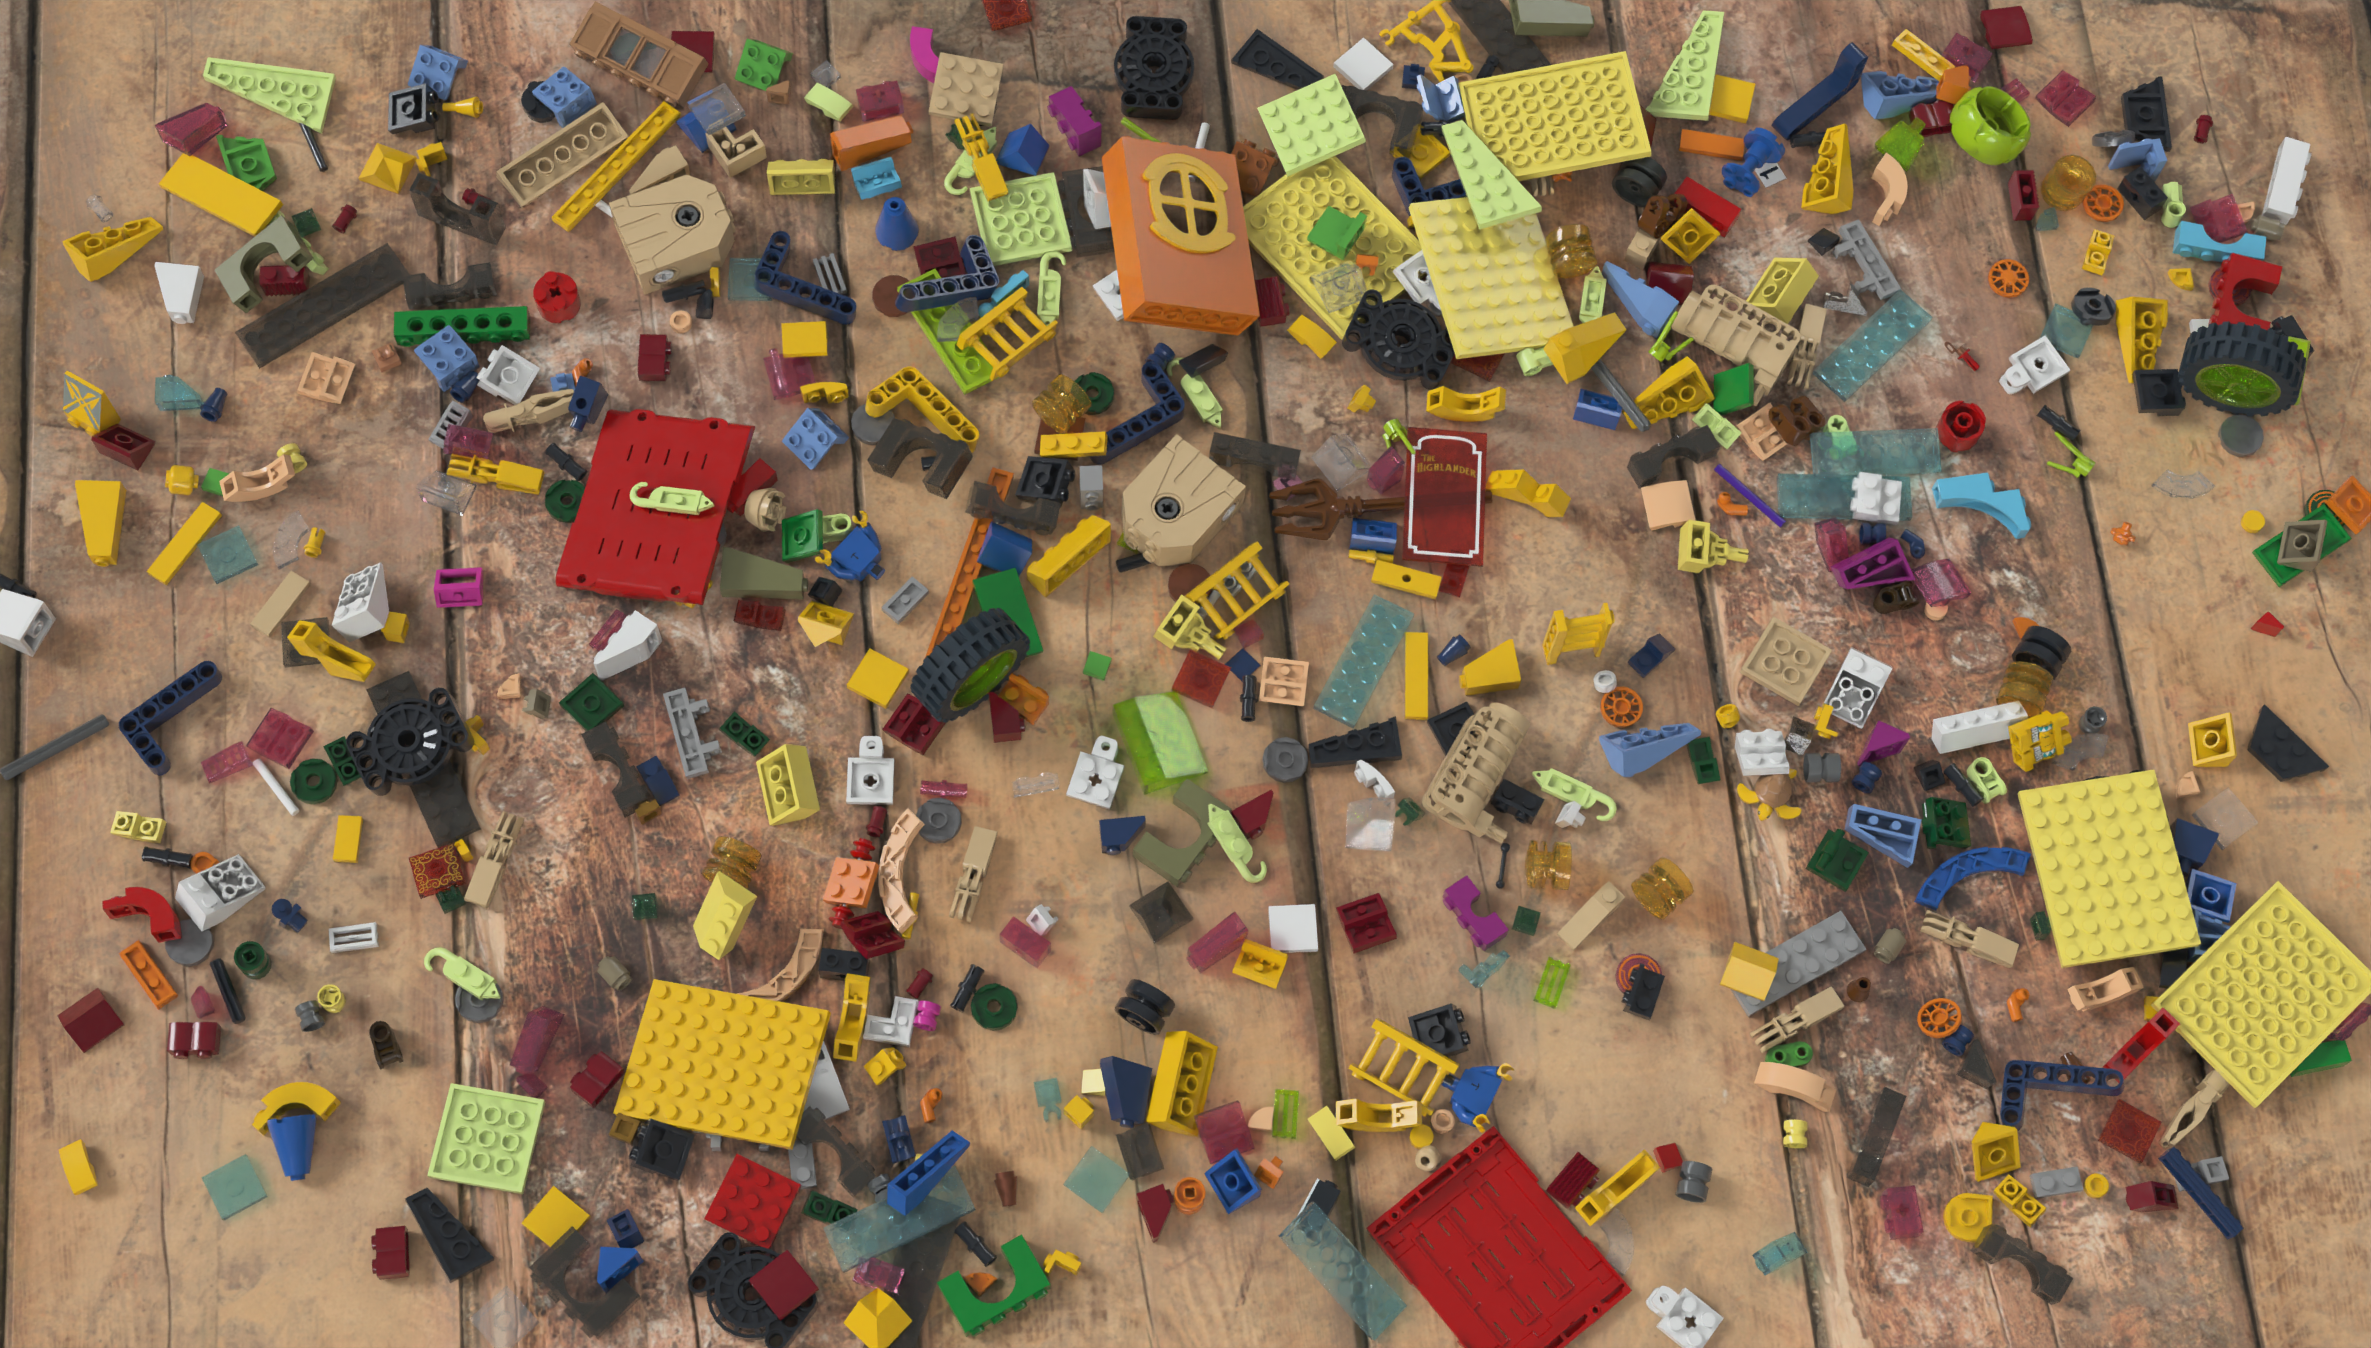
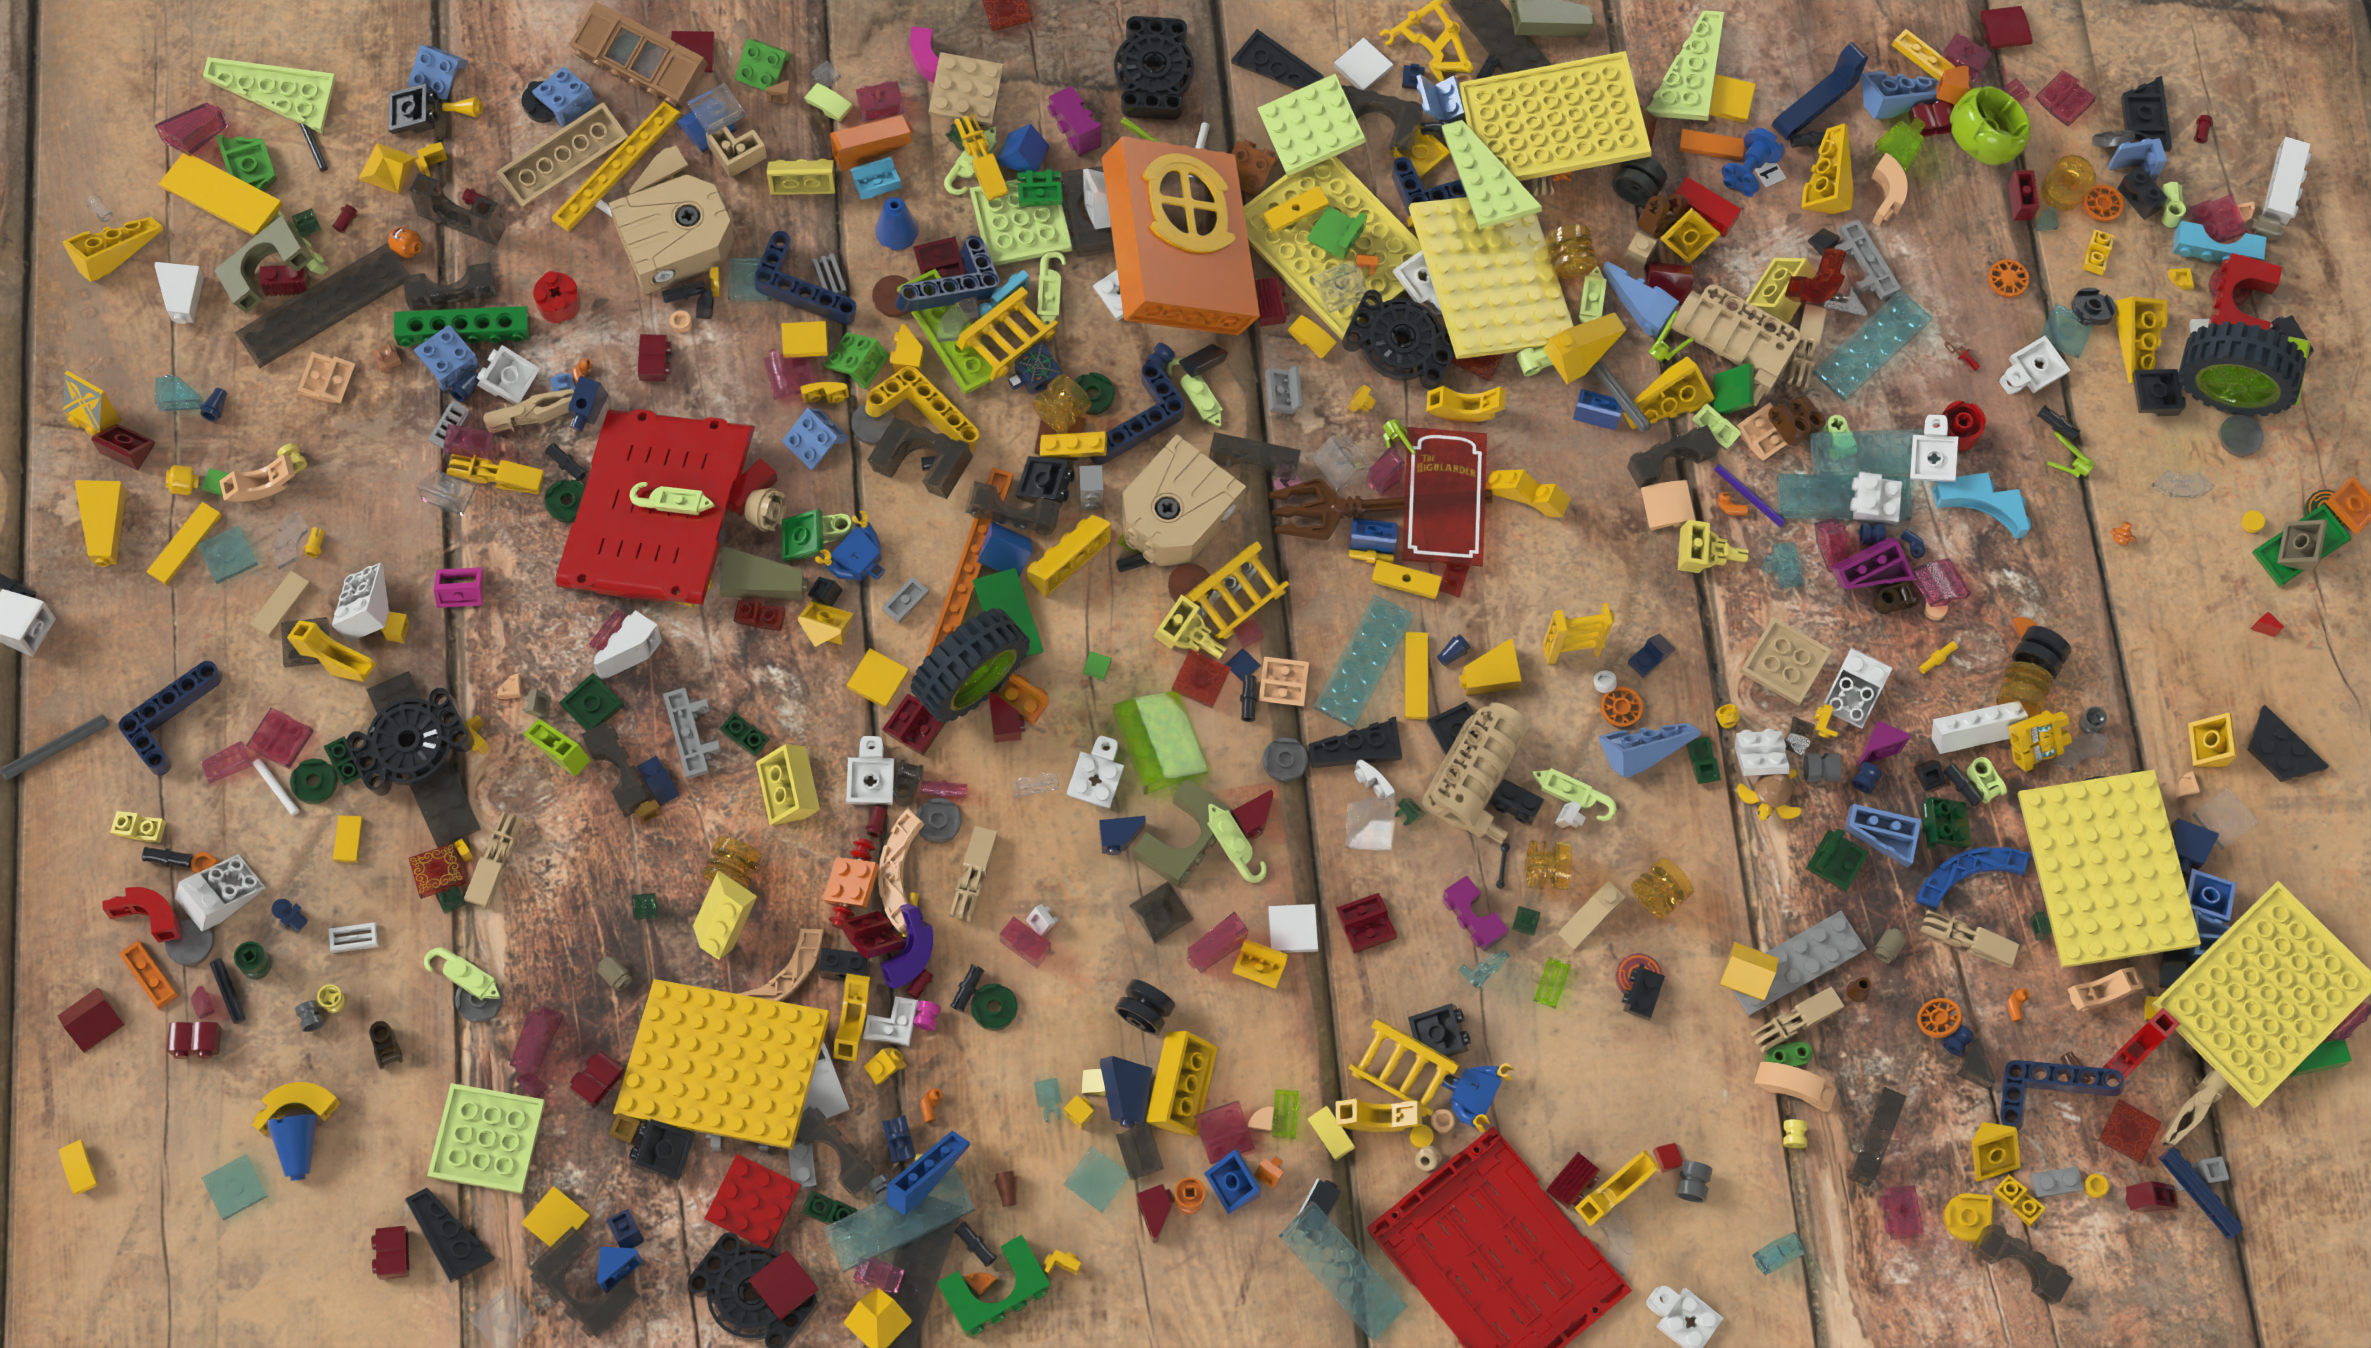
none -> orange head [388,227,422,258]
none -> lime slope [523,719,591,777]
none -> bright green bracket [824,332,890,389]
none -> dark purple arch [879,903,933,989]
none -> yellow slope [890,324,924,373]
none -> clear smoke piece [893,759,924,806]
none -> torso [1008,341,1063,394]
none -> green plate [1017,169,1062,207]
none -> yellow tile [1262,185,1329,233]
none -> light grey bracket [1265,366,1303,414]
none -> clear light blue plate [1761,542,1803,588]
none -> clear red arch [1785,249,1846,303]
none -> white plate [1910,415,1958,482]
none -> yellow bar [1919,641,1958,674]

